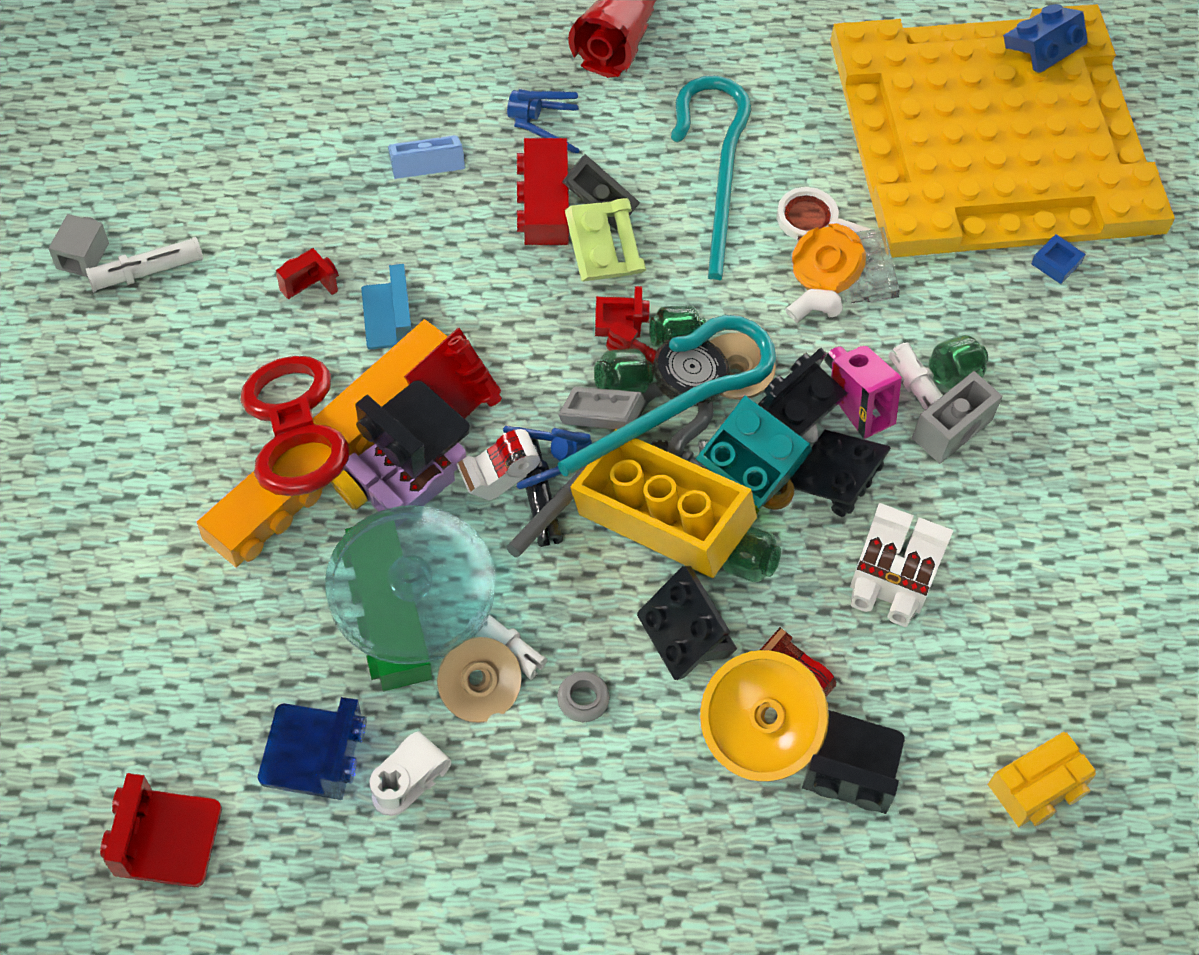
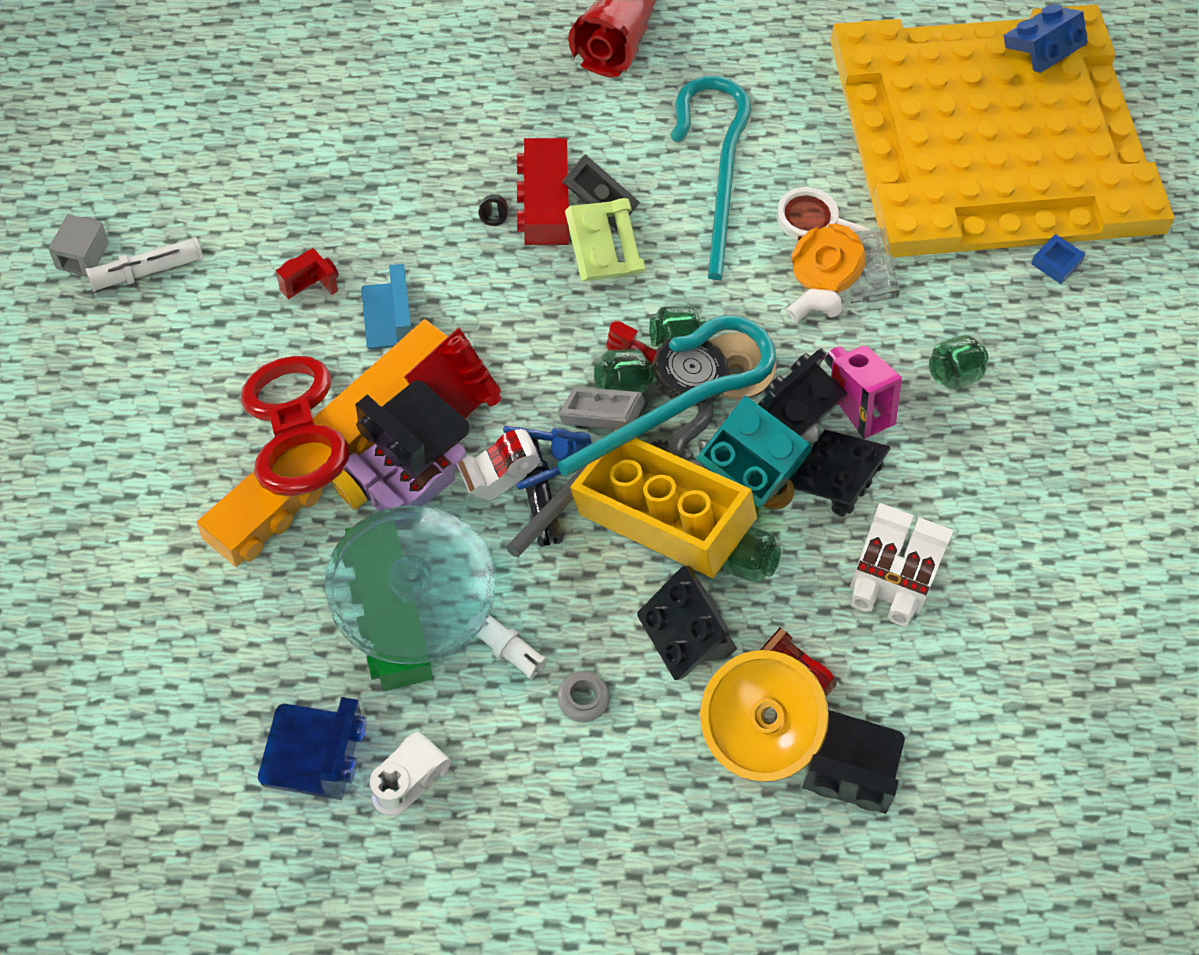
red bracket [100,773,222,888] -> none
light blue slope [388,135,465,179] -> none
tan dish [437,637,522,723] -> none
blue plant [507,89,579,154] -> none
red bracket [595,286,650,338] -> none
white pin [888,343,943,410] -> none
light grey brick [911,371,1003,464] -> none
yellow brick [987,732,1096,827] -> none
none -> black hinge [478,194,509,226]

